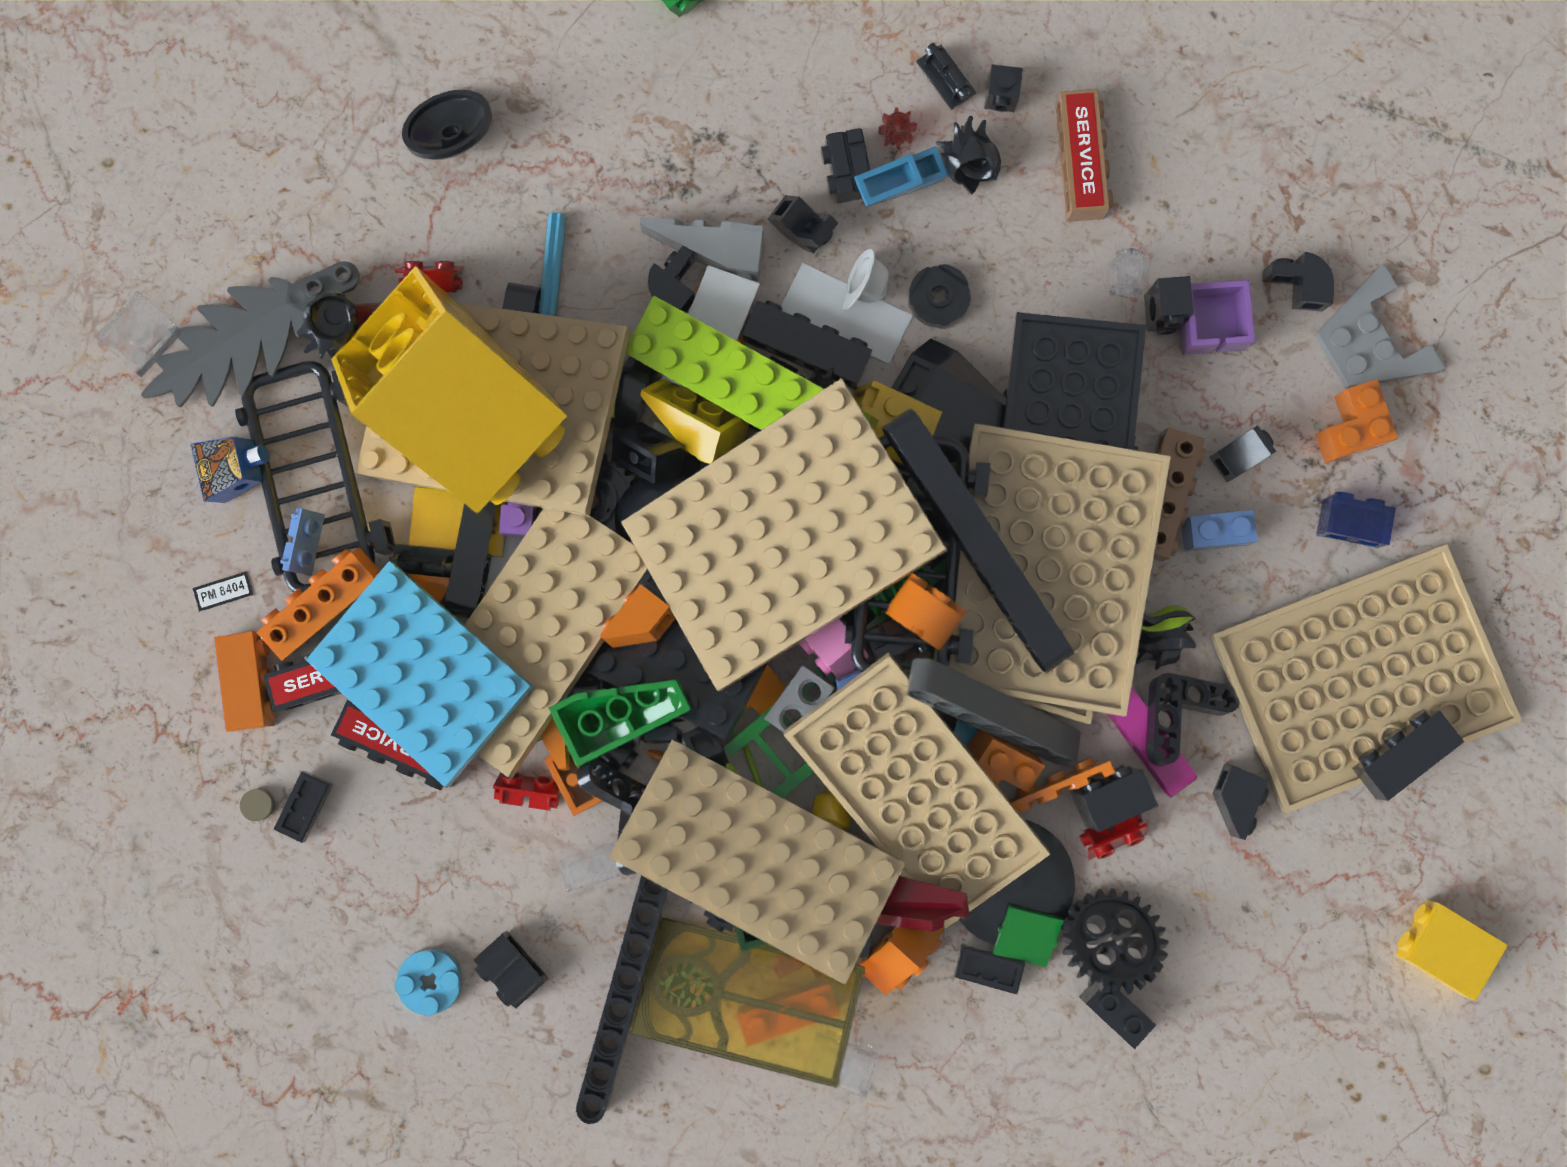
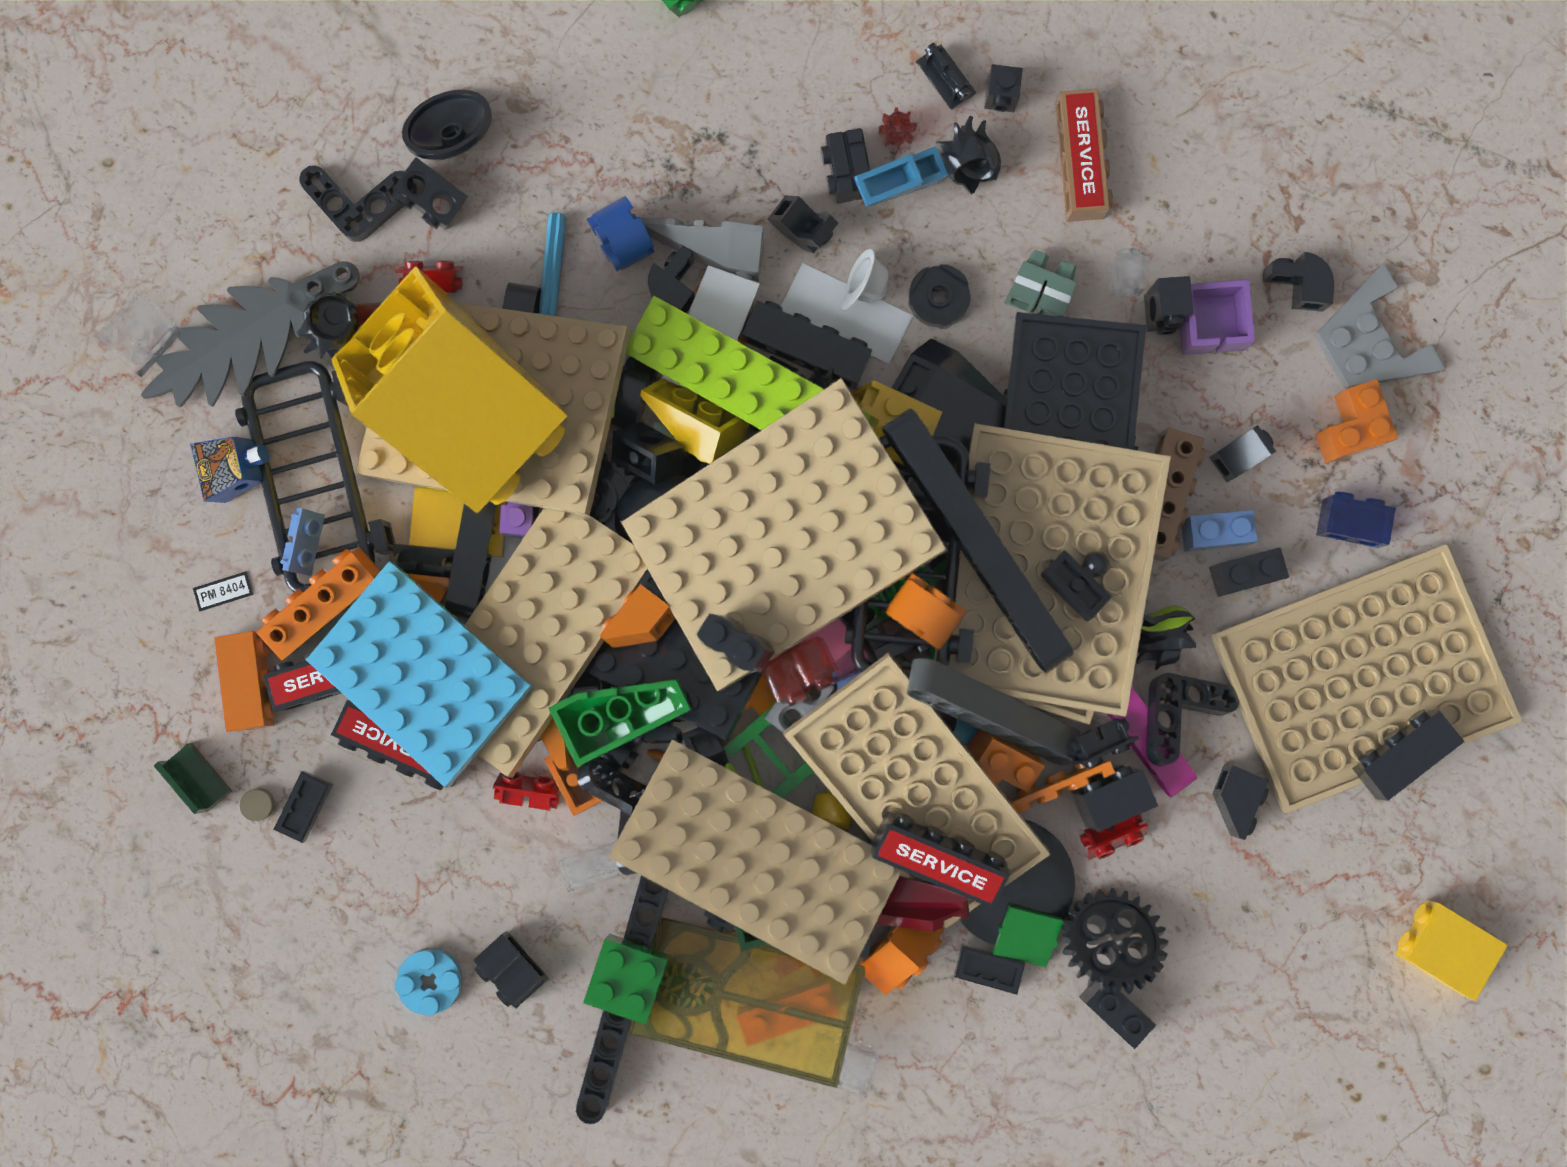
none -> dark green panel [154,743,232,814]
none -> black beam [299,165,417,242]
none -> black brick [393,157,468,230]
none -> green brick [583,934,671,1025]
none -> blue brick [587,196,655,272]
none -> black brick [697,614,775,672]
none -> clear red brick [763,636,841,706]
none -> brick [871,811,1010,909]
none -> sand green hips [1004,250,1076,317]
none -> black plate [1040,550,1112,622]
none -> black hinge [1068,718,1140,768]
none -> black brick [1209,547,1290,597]

